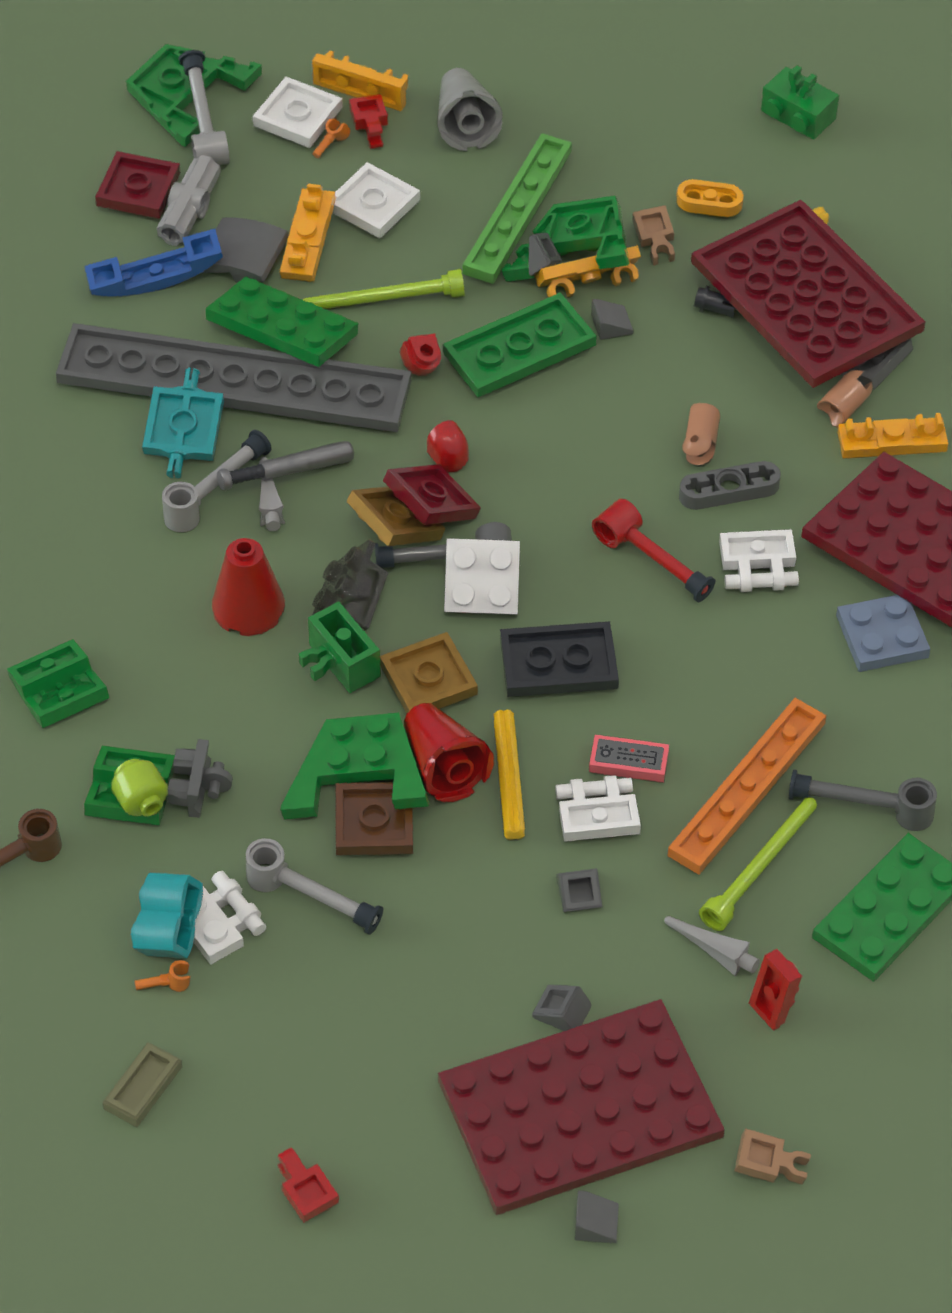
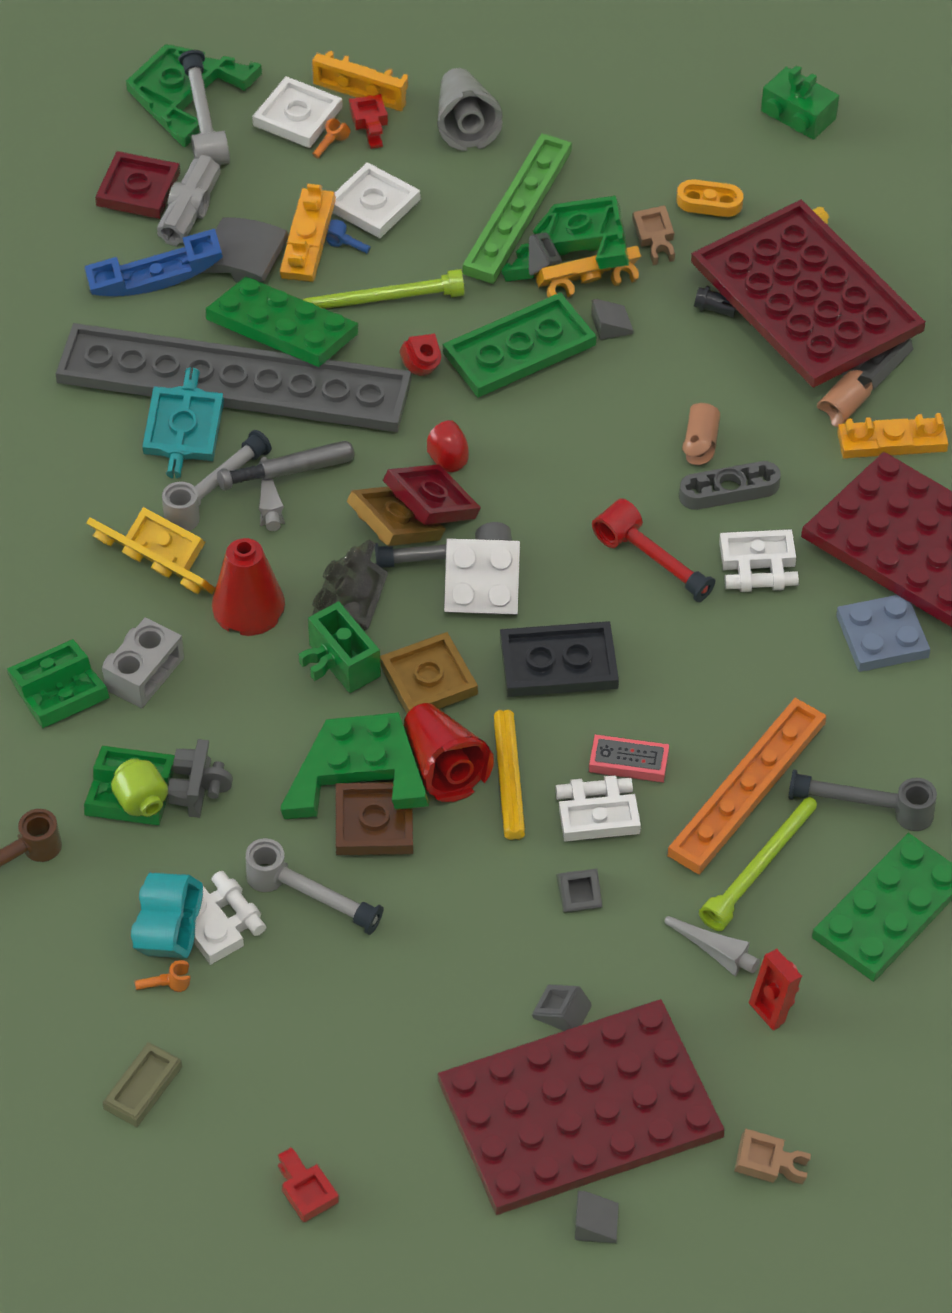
none -> yellow bracket [86,507,215,595]
none -> light grey brick [102,617,184,708]
none -> blue hand [326,219,371,254]

